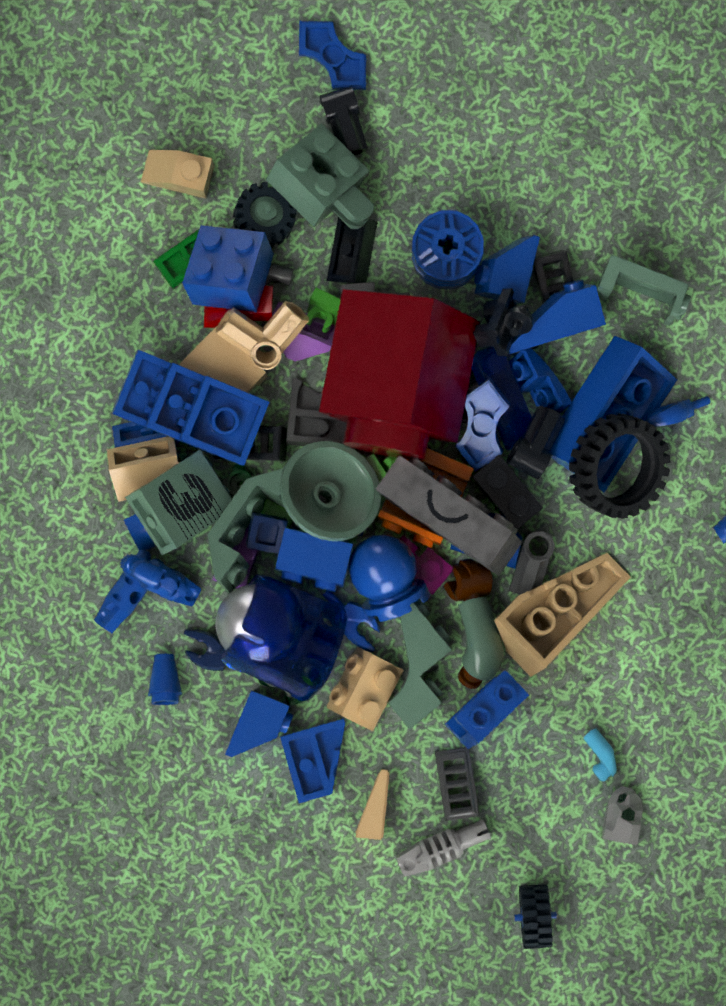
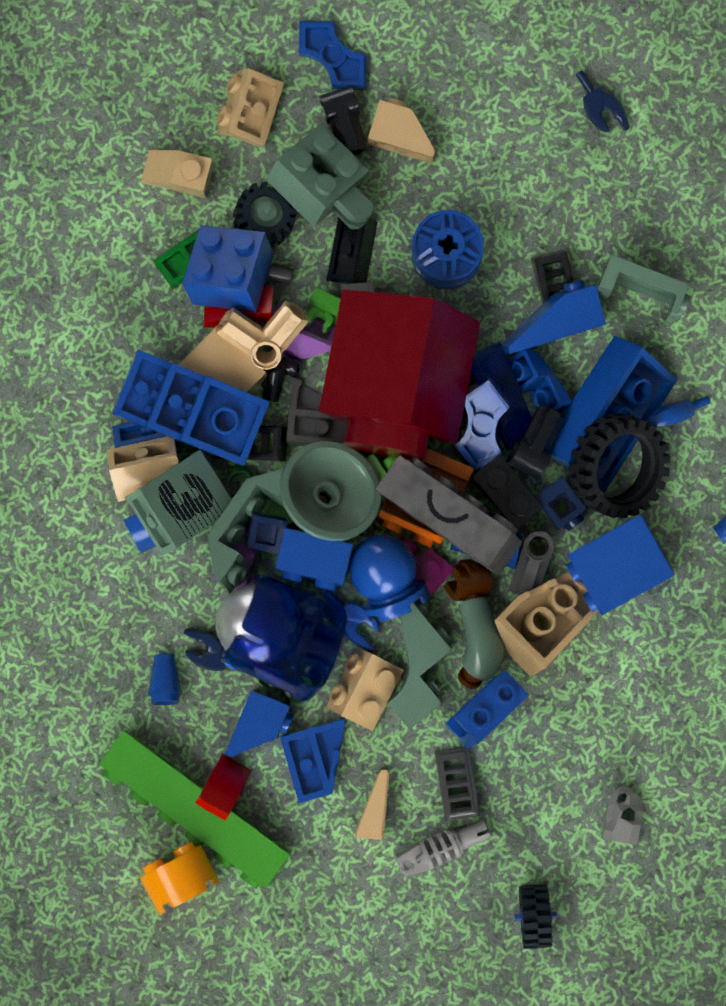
blue hinge [94,549,164,633] -> none
blue hinge [120,554,201,607] -> none
black hips [473,288,534,356] -> none
blue slope [474,235,540,304] -> none
medium azure arm [584,728,617,781] -> none
none -> bright green brick [99,730,291,889]
none -> light orange brick [139,842,220,915]
none -> red slope [195,753,252,820]
none -> tan bracket [217,68,284,147]
none -> black arm [262,356,301,402]
none -> tan slope [368,98,435,164]
none -> dark blue brick [535,476,587,531]
none -> blue slope [565,514,675,616]
none -> dark blue hand [575,70,629,132]

